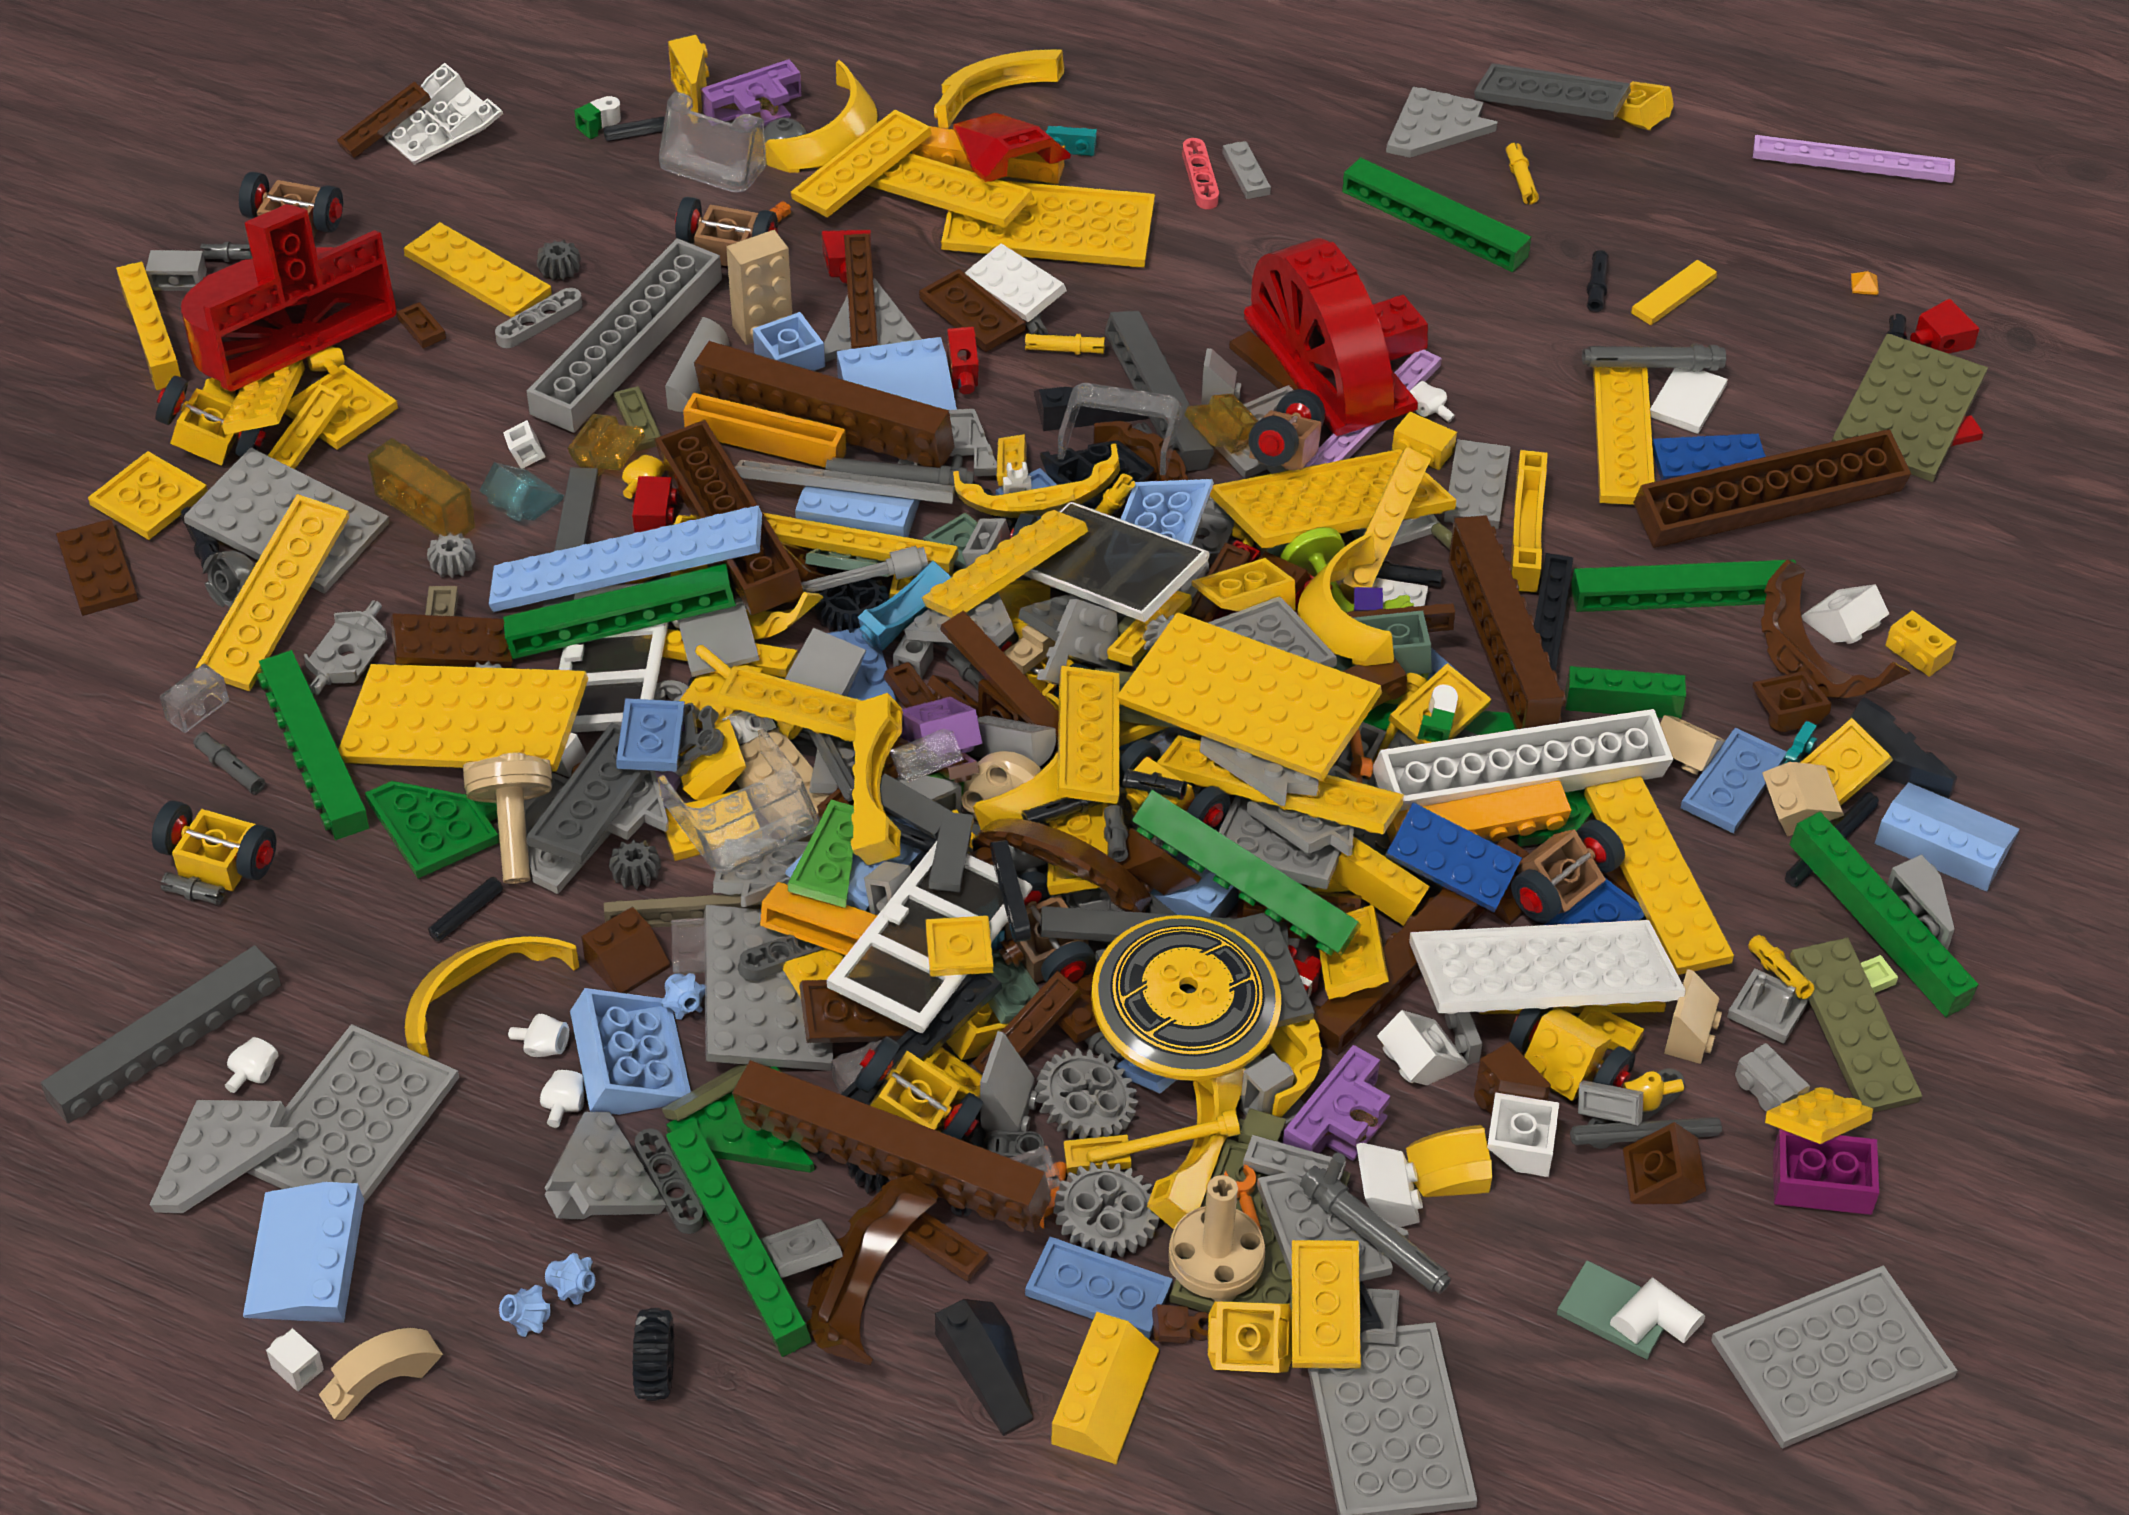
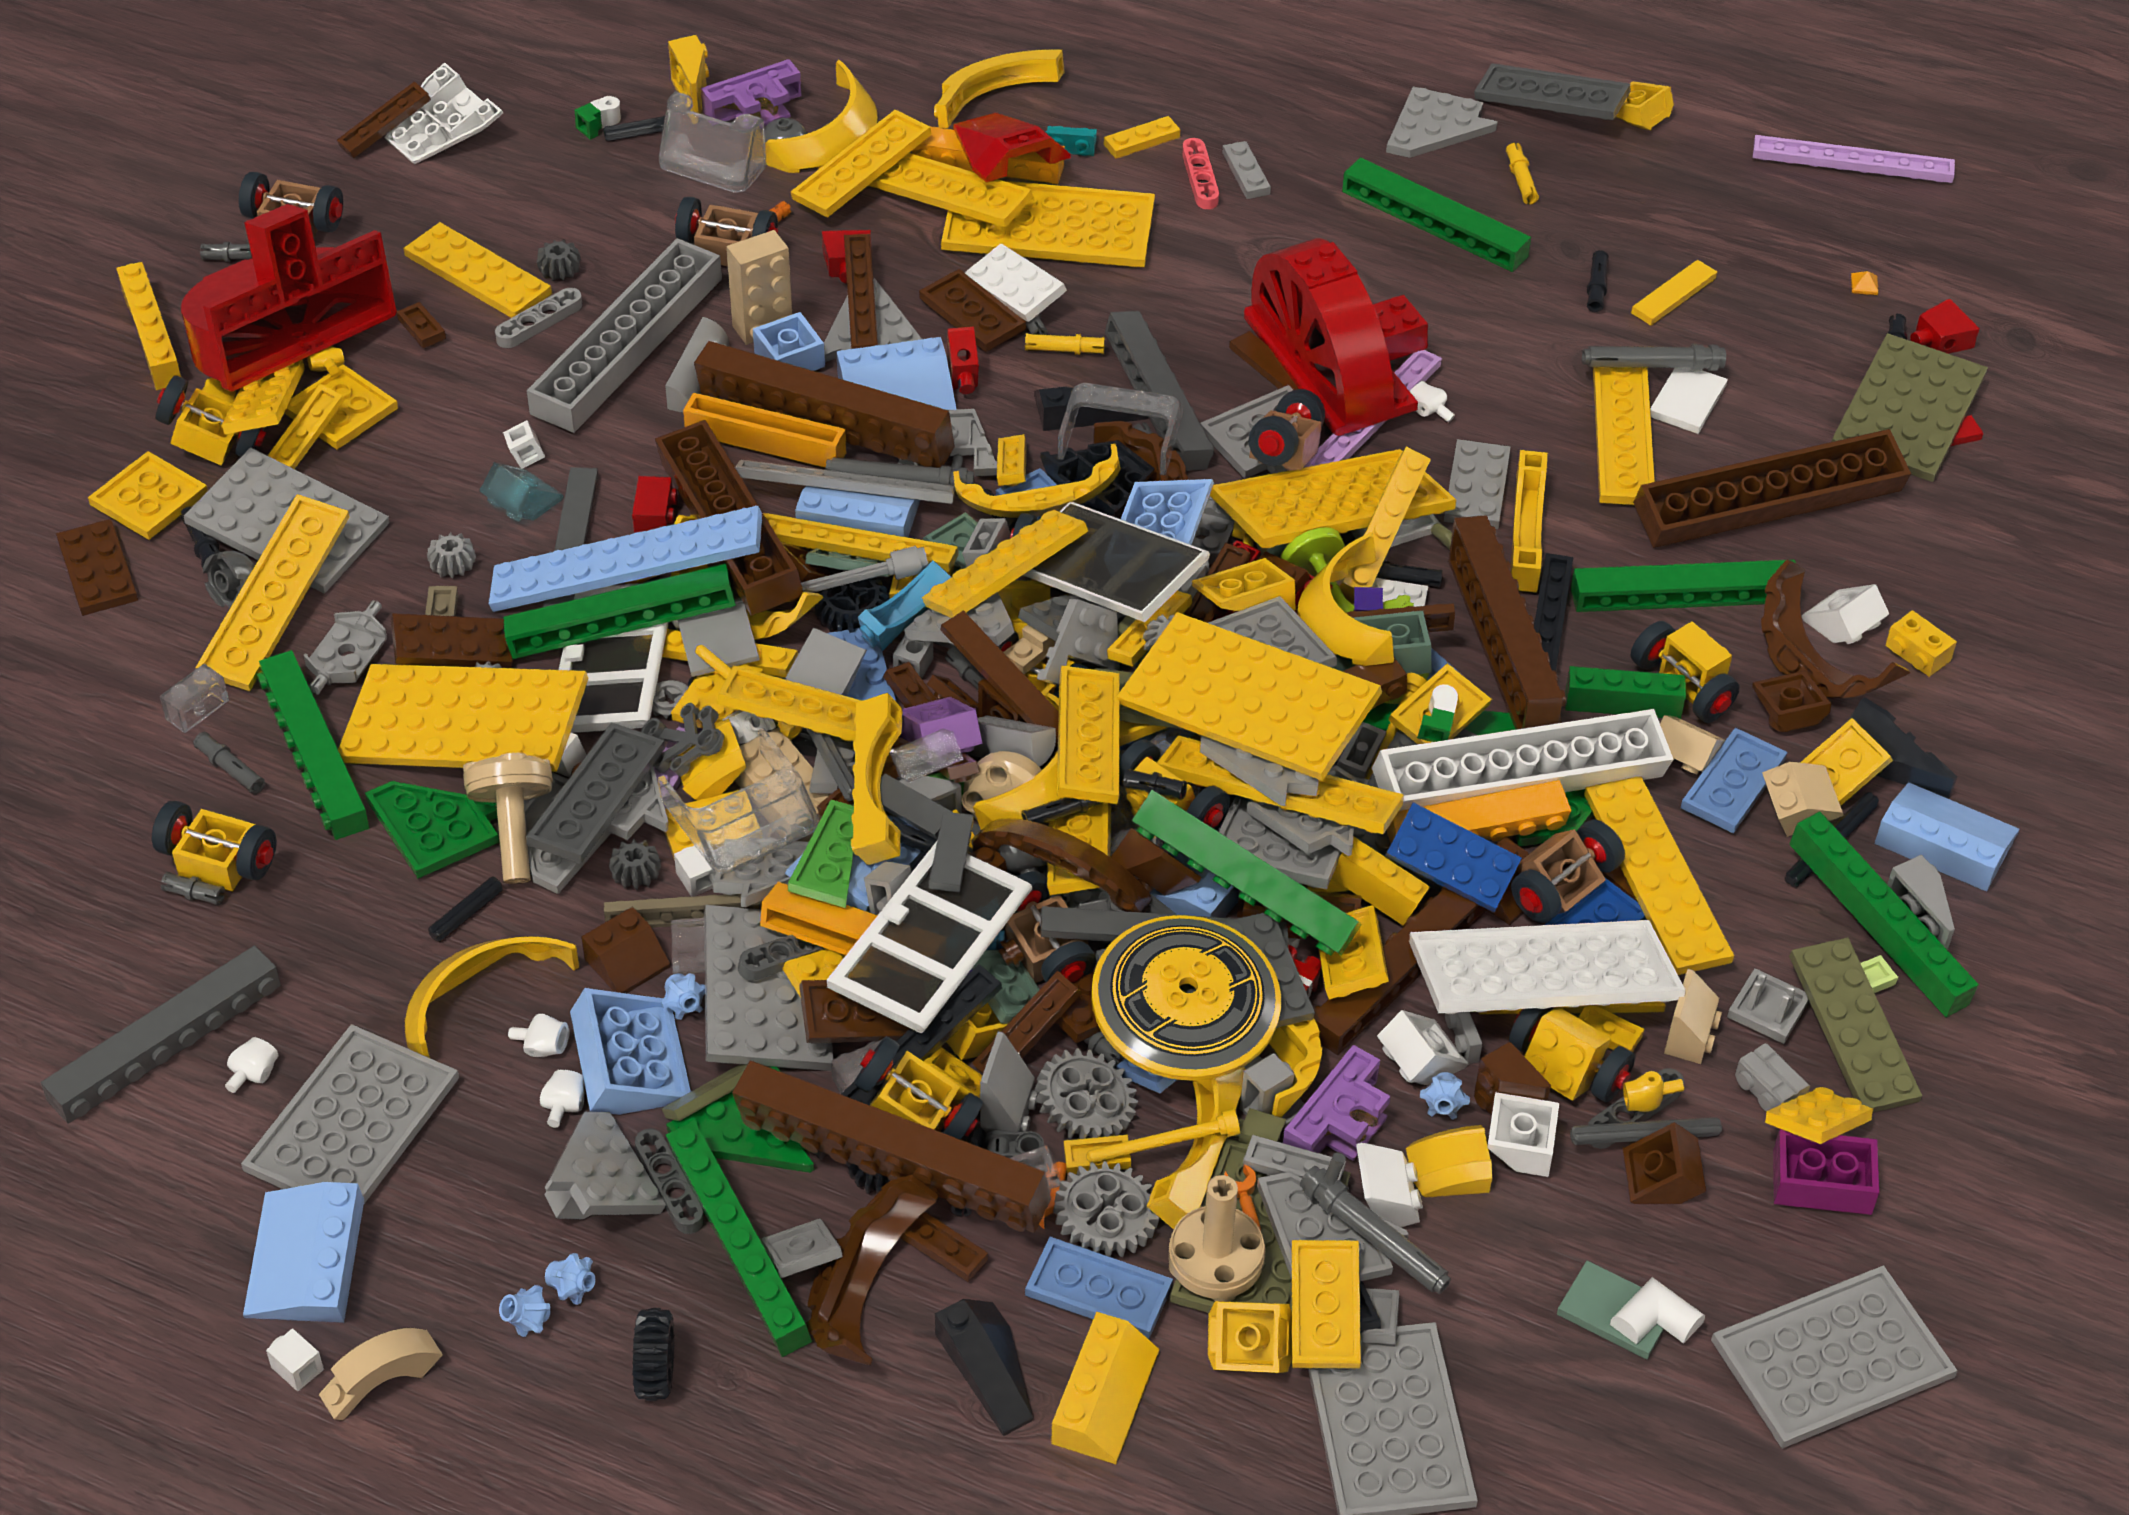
light grey brick [145,250,207,291] -> none
light grey wing [149,1100,299,1213] -> none
clear yellow brick [367,438,475,537] -> none
clear yellow brick [568,414,645,476] -> none
olive tile [613,386,661,451] -> none
medium blue plate [616,698,685,772] -> none
yellow piece [622,455,665,499] -> none
yellow tile [926,916,993,977] -> none
black beam [990,840,1031,942] -> none
white plate [1003,462,1031,494] -> none
yellow pin [1085,474,1135,532] -> none
dark grey pin [1103,805,1128,862] -> none
reddish brown plate [1152,1304,1209,1343] -> none
clear yellow brick [1184,394,1258,454] -> none
light grey slope [1201,348,1241,409] -> none
orange piece [1349,729,1373,784] -> none
yellow brick [1392,412,1457,470] -> none
light grey tile [1578,1080,1643,1126] -> none
blue plate [1652,434,1765,480] -> none
yellow pin [1748,935,1814,999] -> none
teal plate [1784,721,1818,764] -> none
none -> white brick [674,843,717,897]
none -> yellow plate [1104,116,1181,159]
none -> light blue rock [1419,1072,1470,1119]
none -> brick [1630,621,1740,723]

